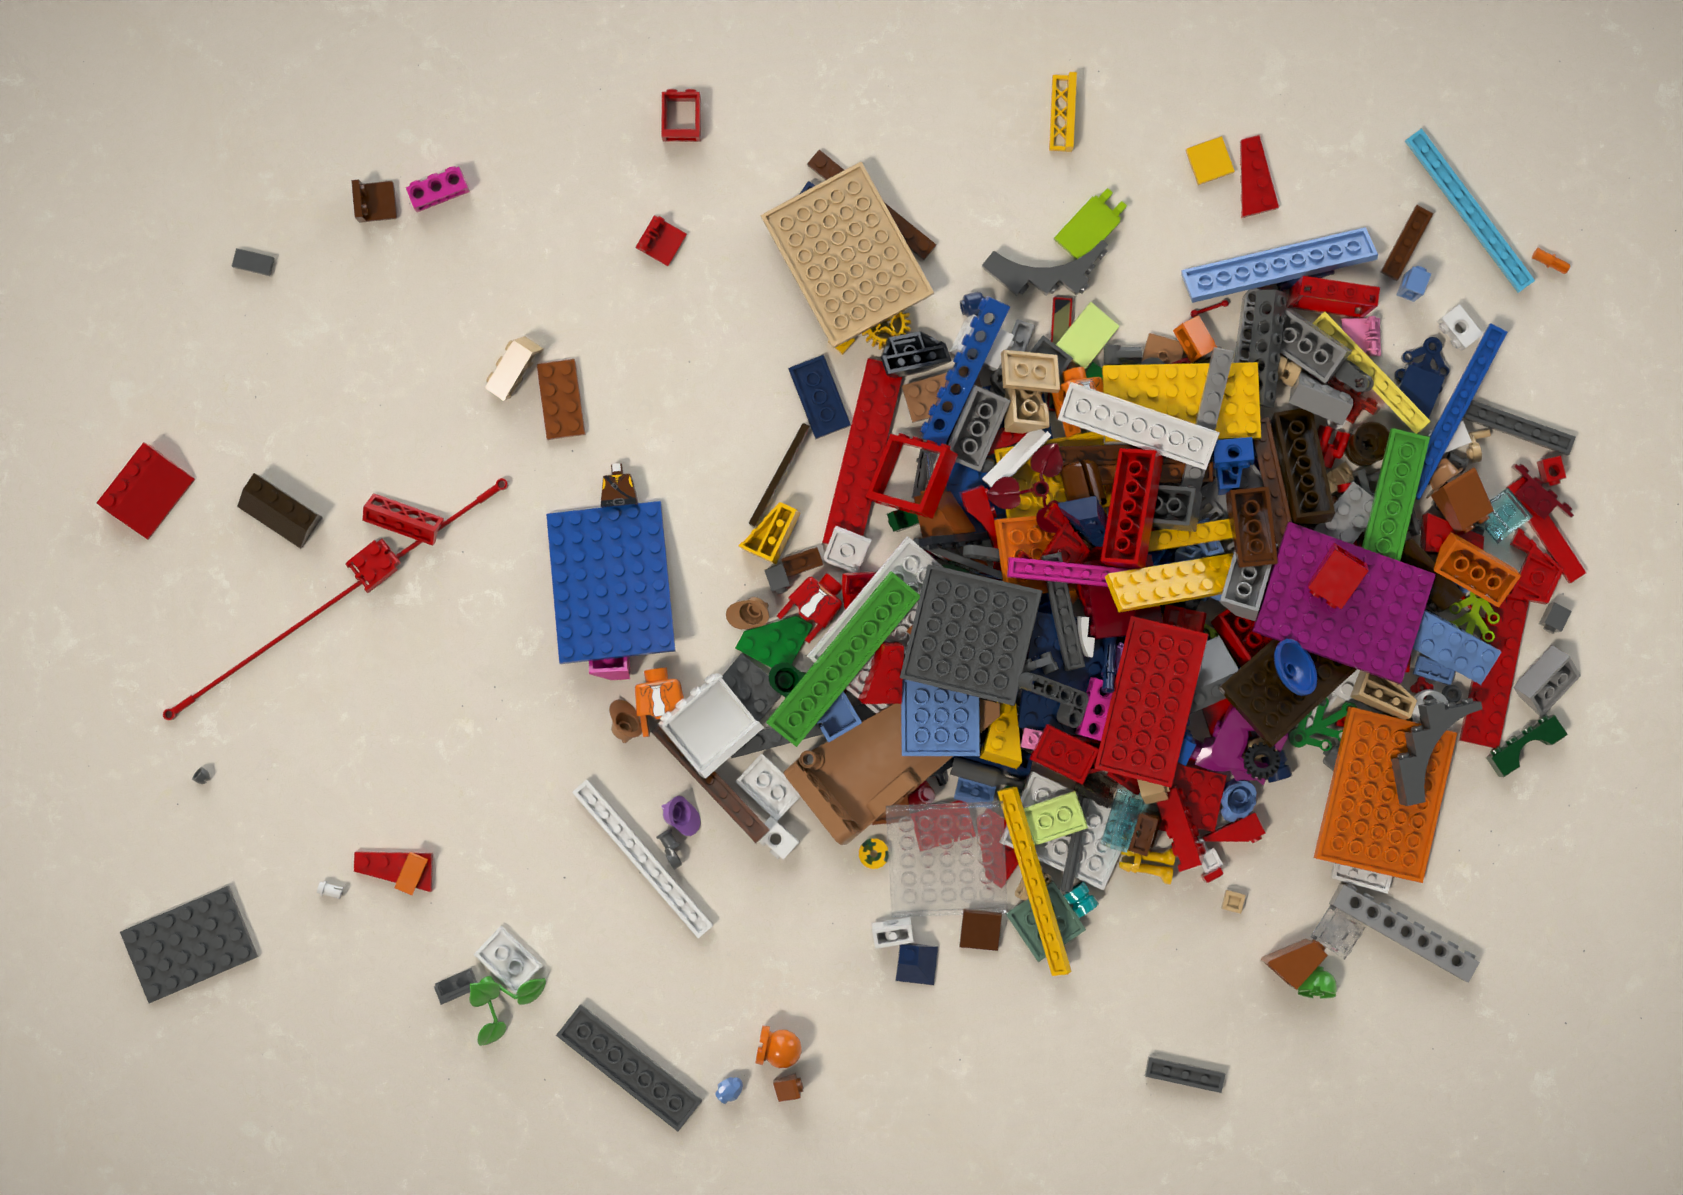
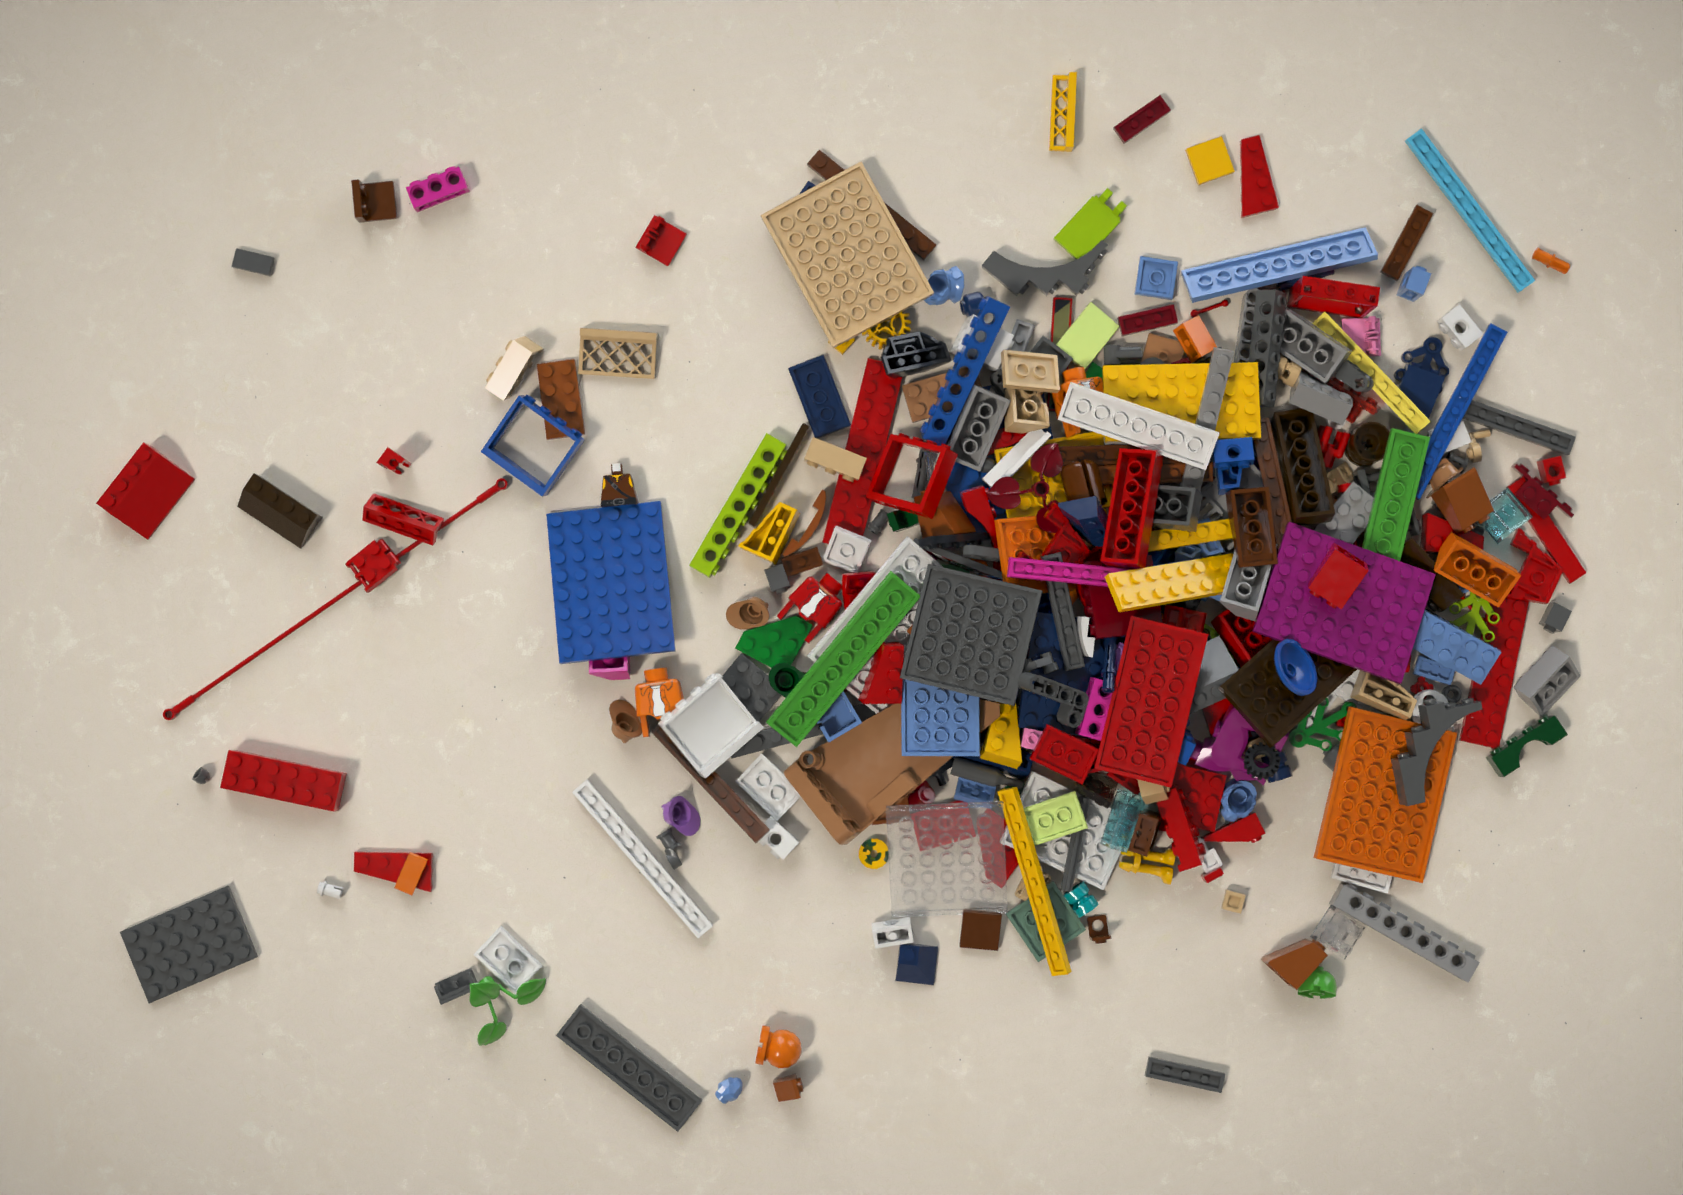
red window [661,89,701,142] -> none
none -> red brick [220,750,347,812]
none -> red hinge [376,447,412,475]
none -> blue window [481,394,585,497]
none -> tan fence [578,328,658,379]
none -> lime brick [689,433,787,578]
none -> dark orange slope [782,489,826,558]
none -> tan wedge [804,437,867,482]
none -> dark grey pin [868,509,888,535]
none -> medium blue piece [924,266,964,305]
none -> reddish brown bracket [1087,915,1112,944]
none -> dark red plate [1113,95,1171,144]
none -> dark red plate [1117,304,1178,336]
none -> medium blue plate [1134,256,1178,300]

